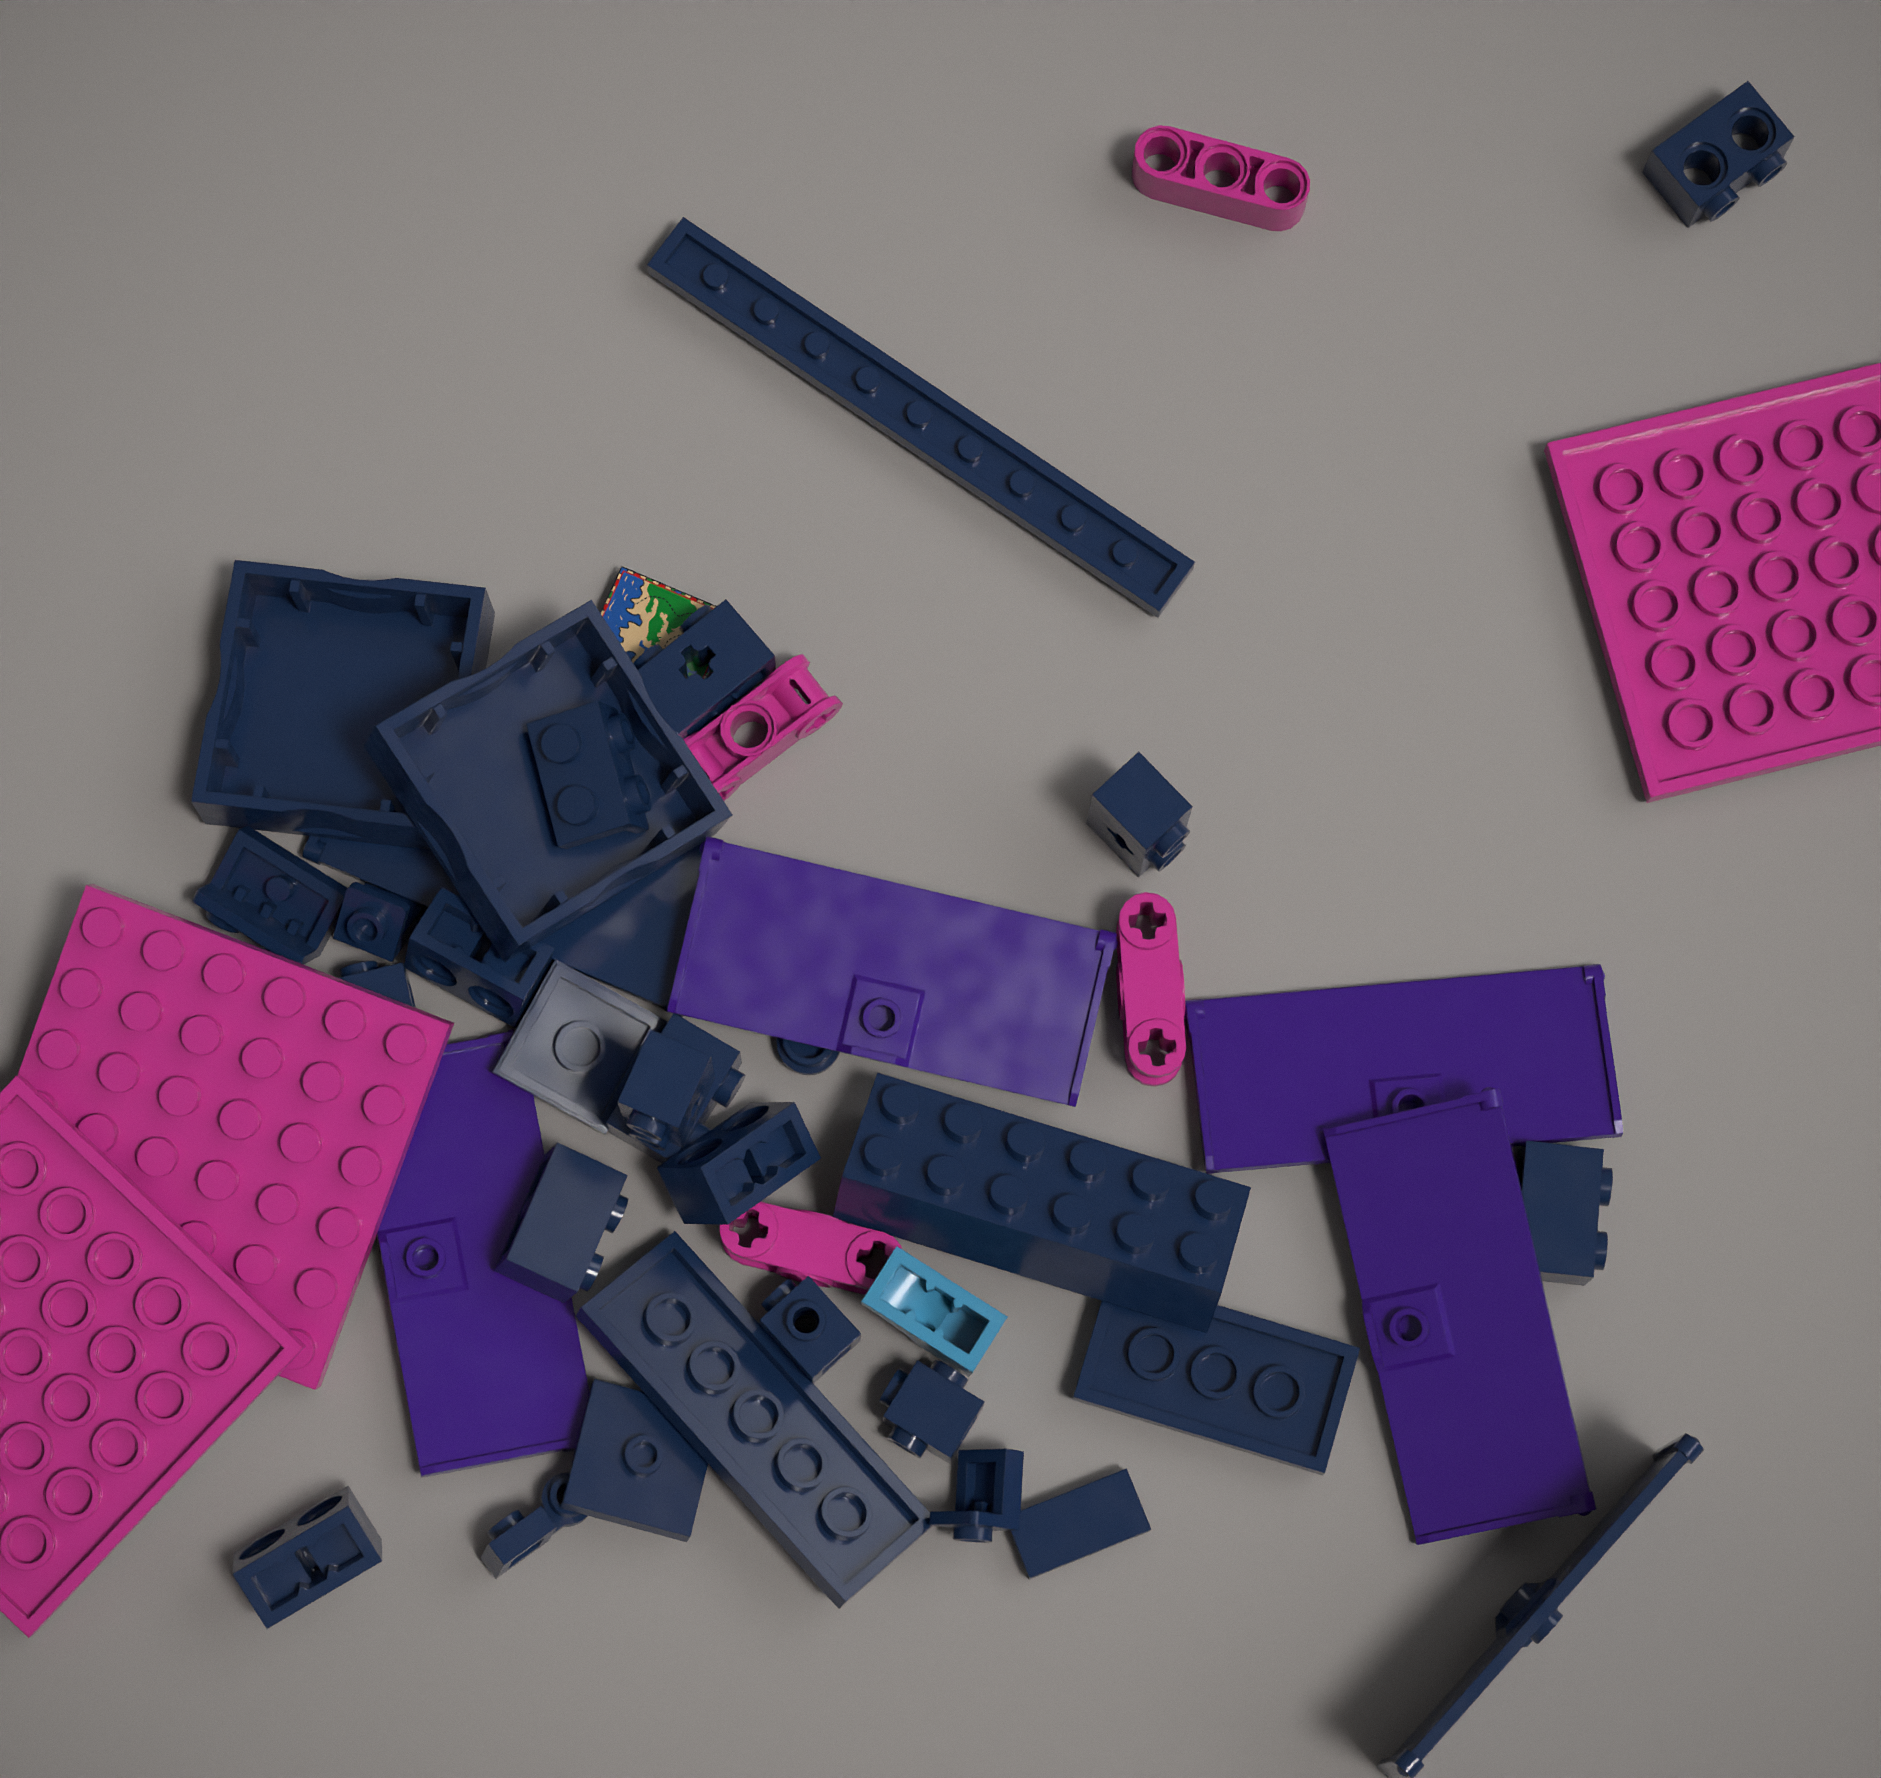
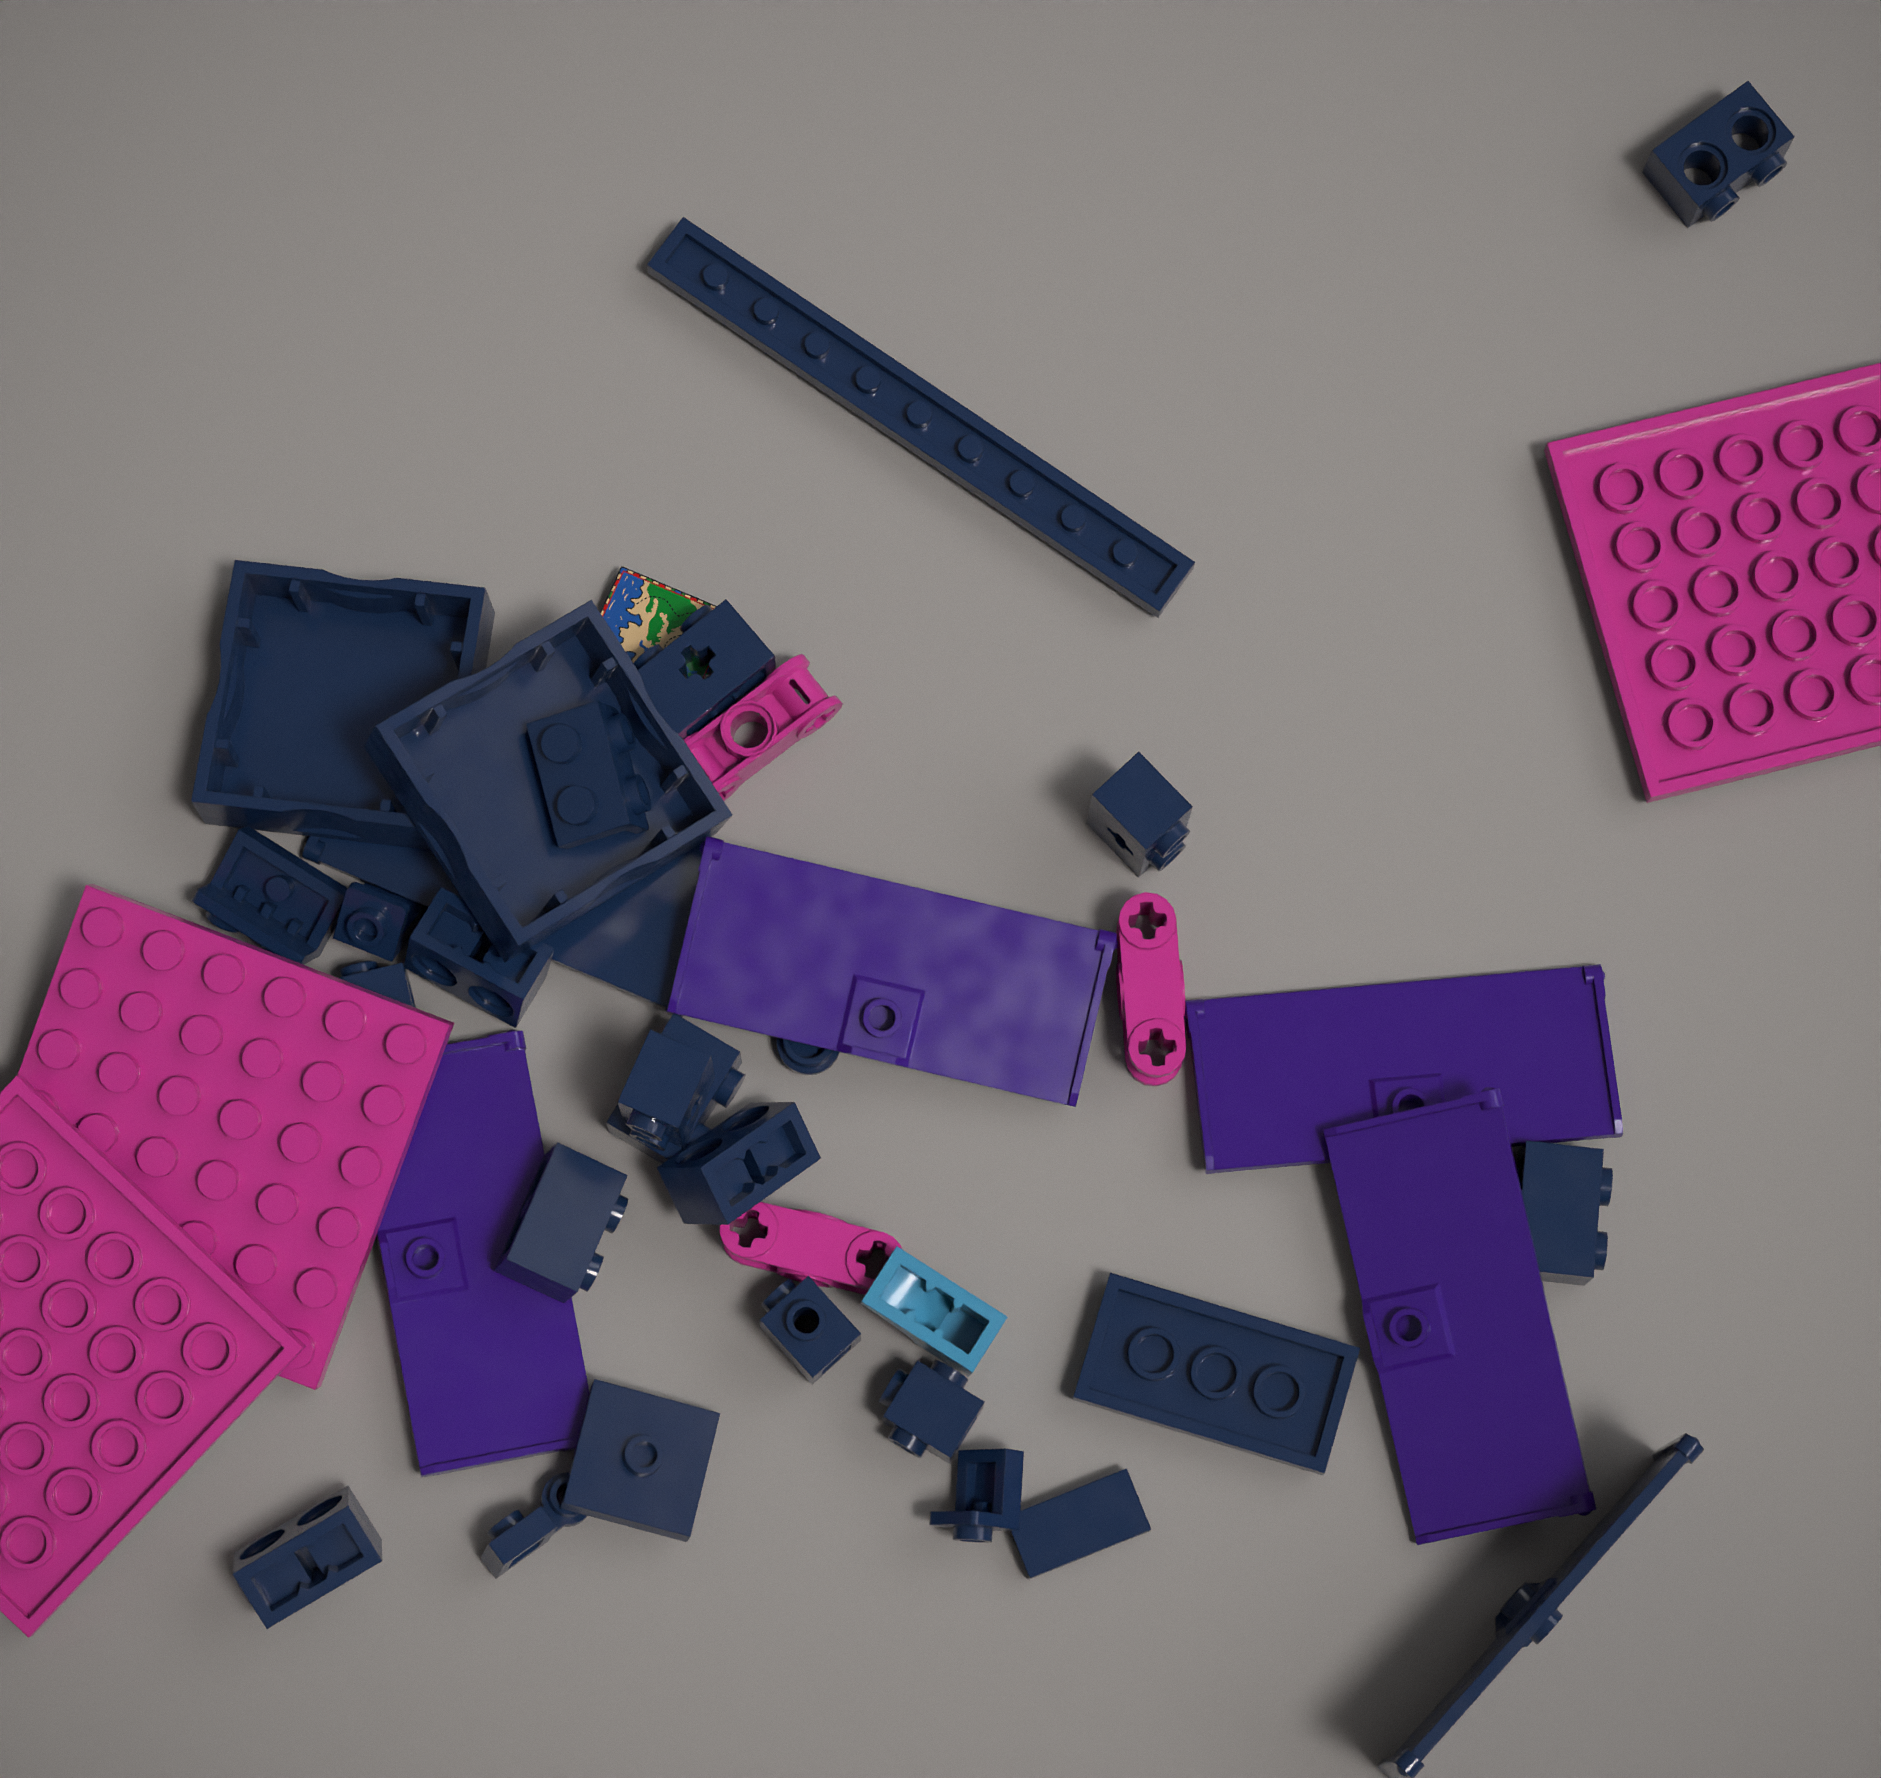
plate [491,959,668,1135] -> none
dark blue plate [576,1231,932,1609] -> none
dark blue brick [833,1072,1251,1333] -> none
dark pink beam [1131,125,1310,231] -> none

